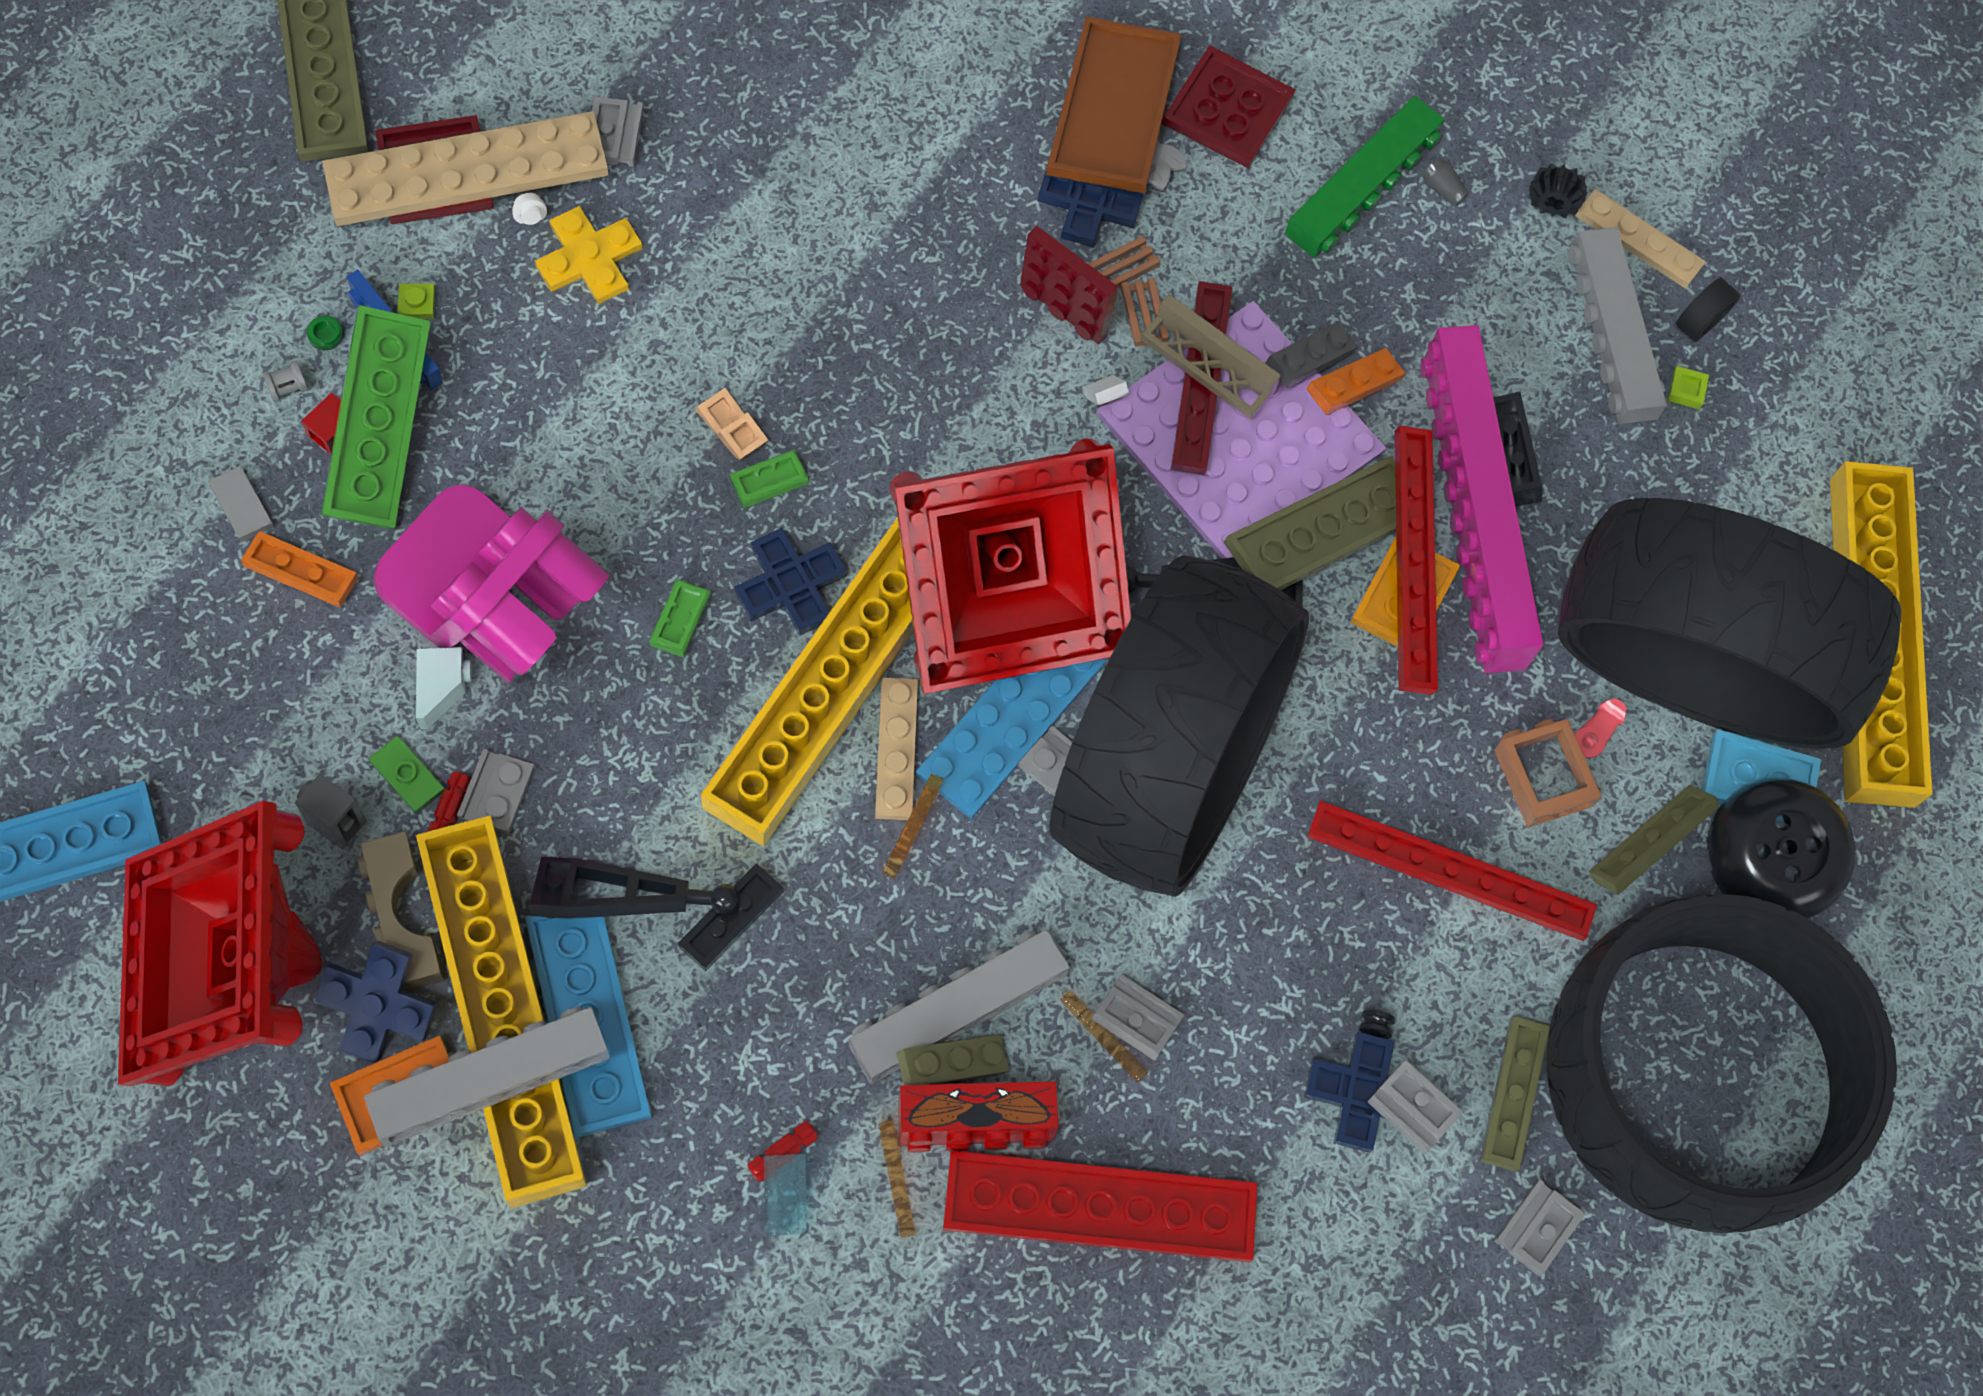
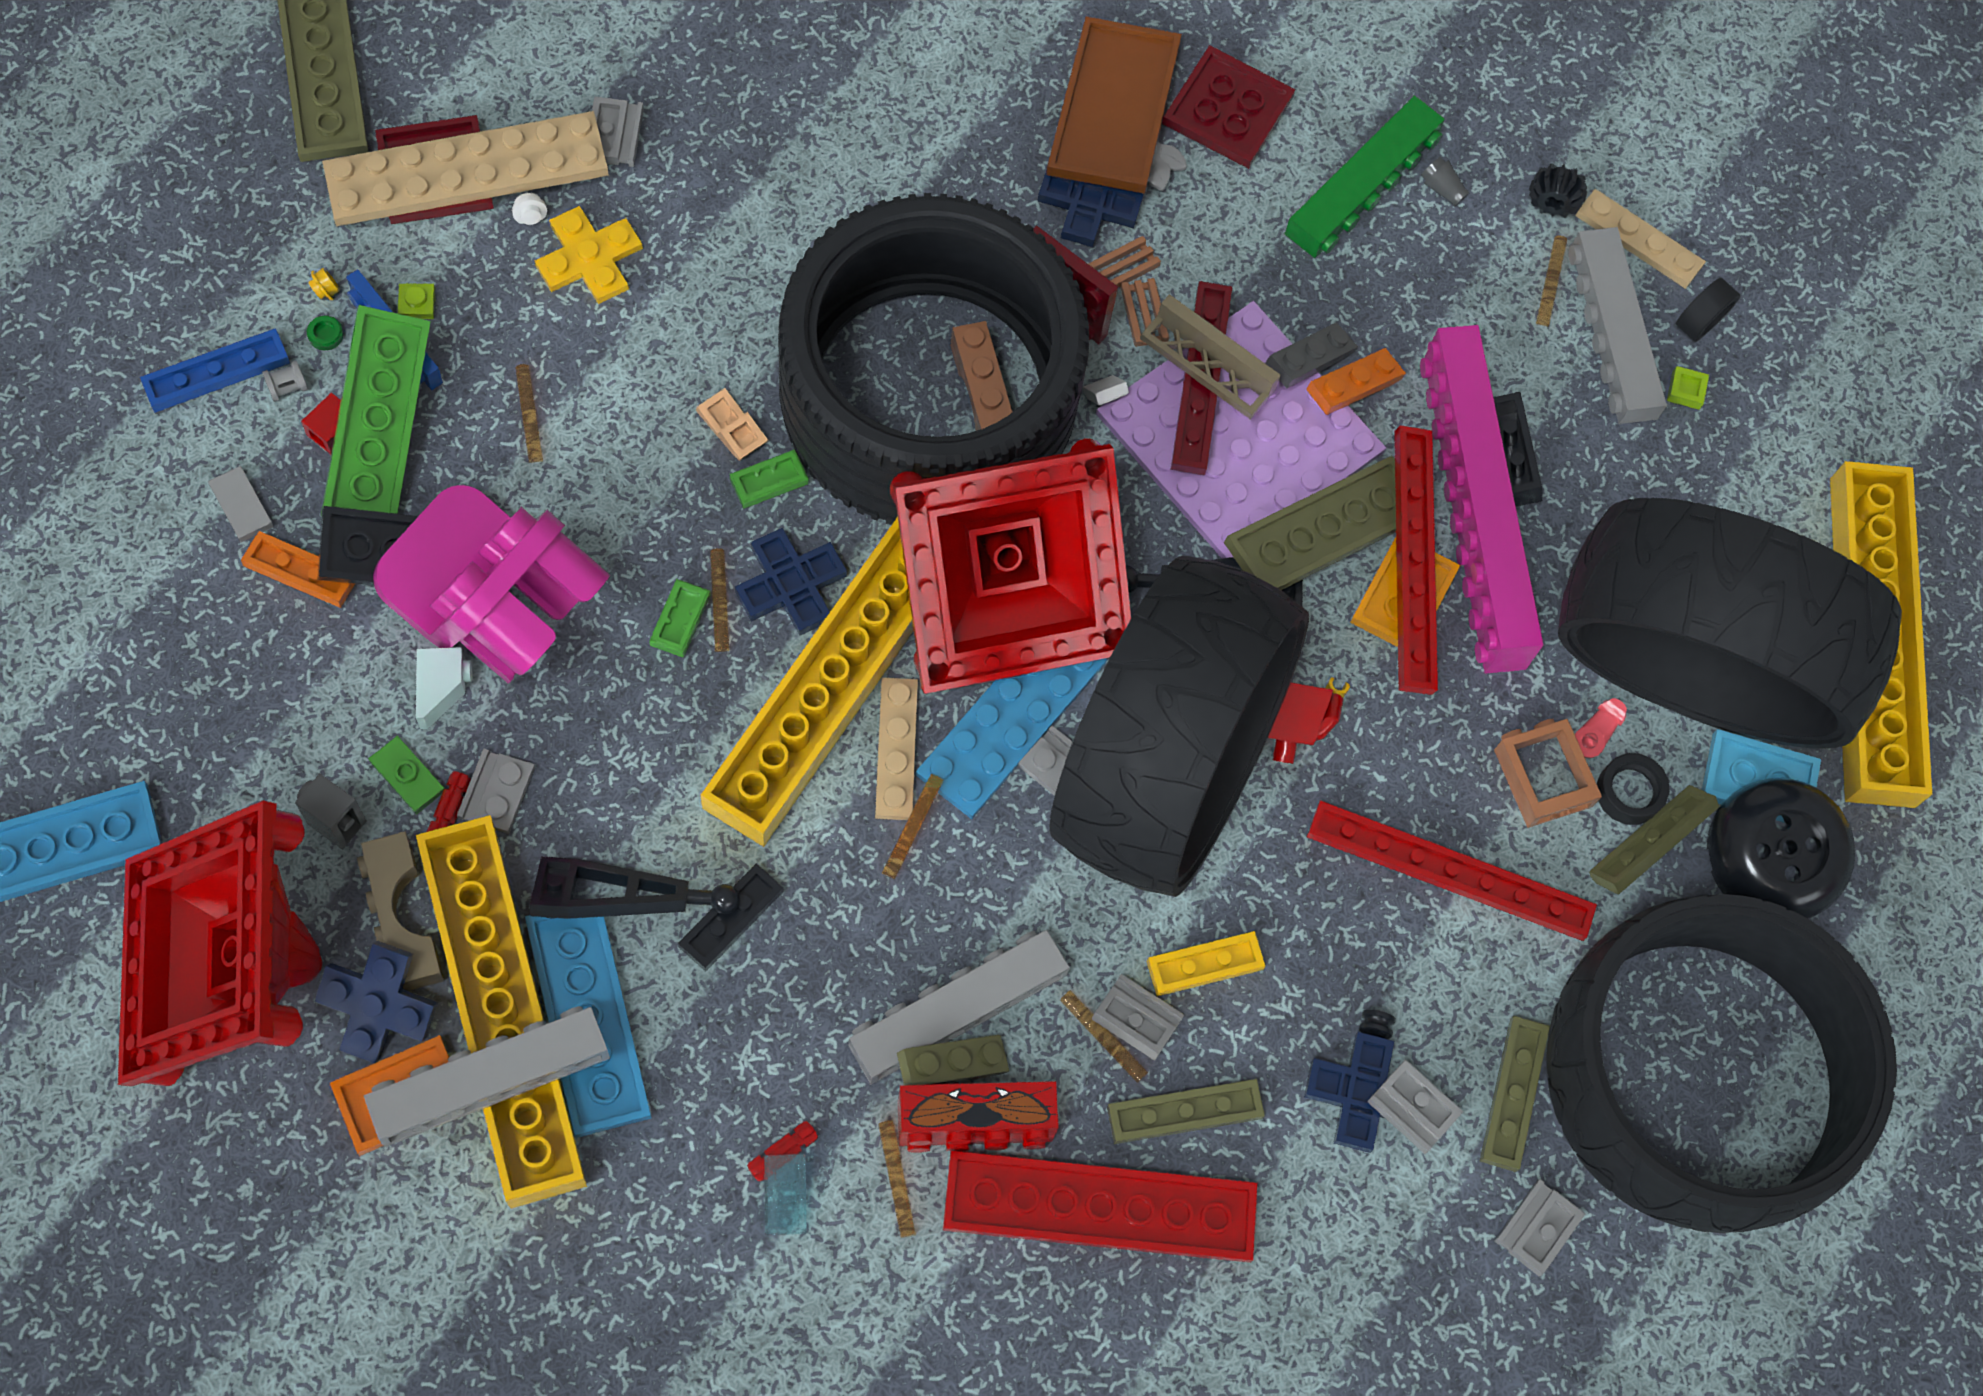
none -> blue plate [140,328,290,413]
none -> yellow plate [308,267,340,300]
none -> black plate [317,506,418,586]
none -> clear orange bar [515,364,543,463]
none -> clear orange bar [710,548,729,652]
none -> black tyre [778,193,1089,525]
none -> nougat arch [950,321,1012,431]
none -> olive plate [1107,1079,1265,1144]
none -> yellow plate [1146,931,1265,997]
none -> red torso [1268,677,1350,764]
none -> clear orange bar [1536,236,1567,327]
none -> black tyre [1597,753,1670,825]

